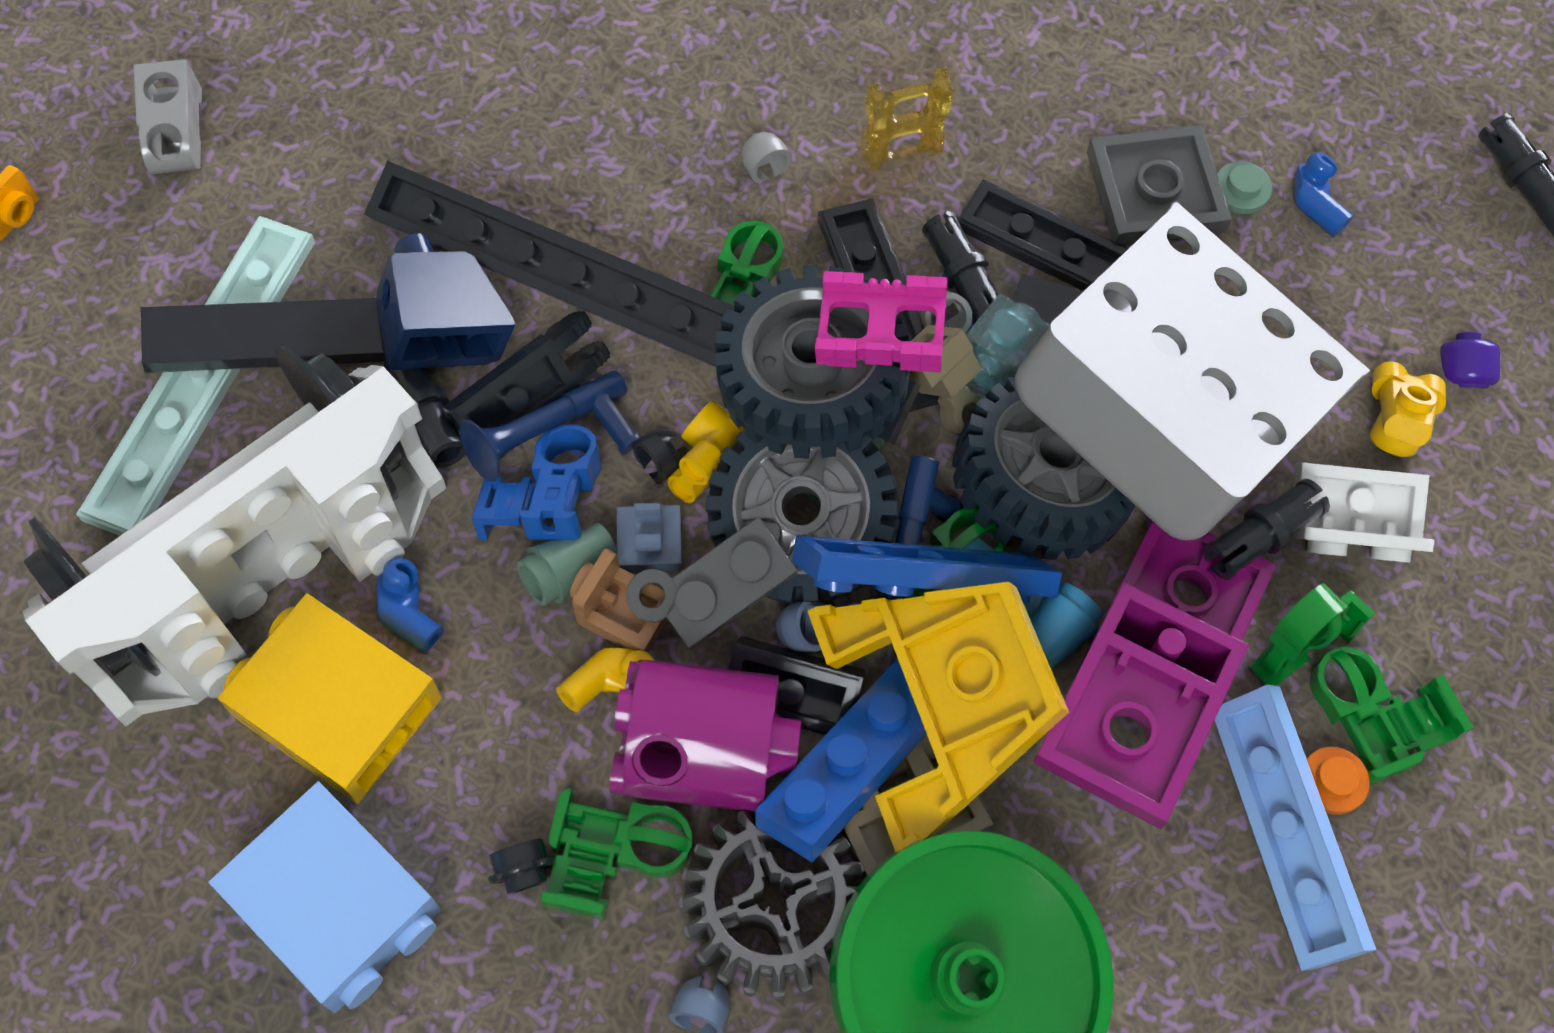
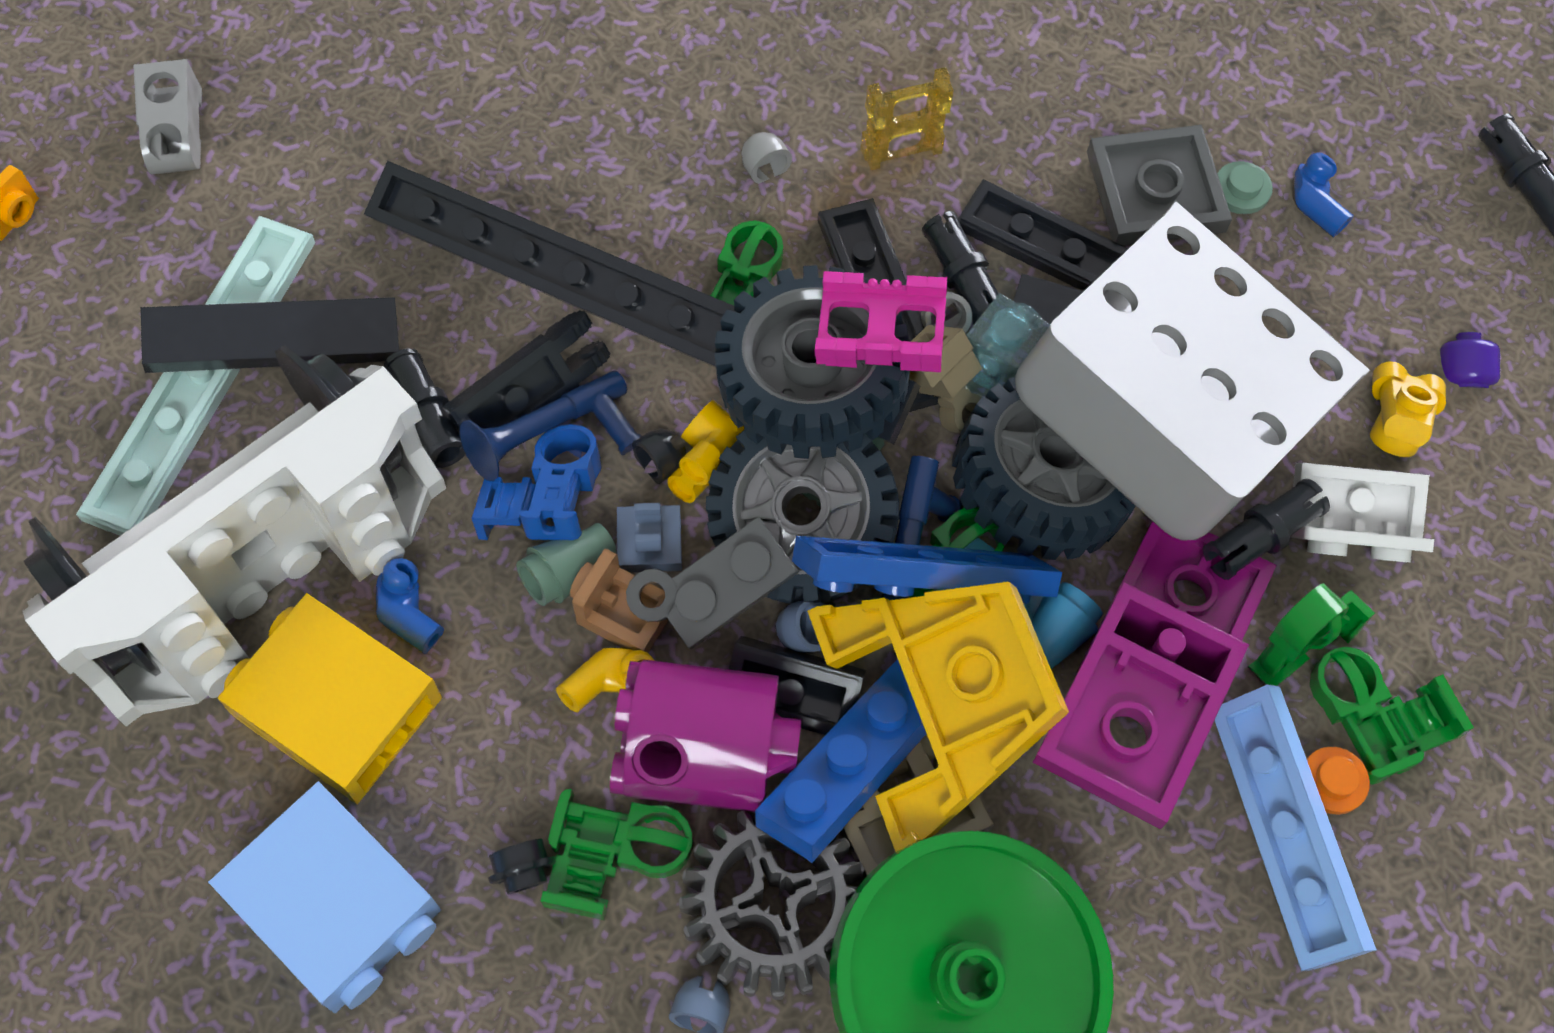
torso [376,233,516,370] -> none

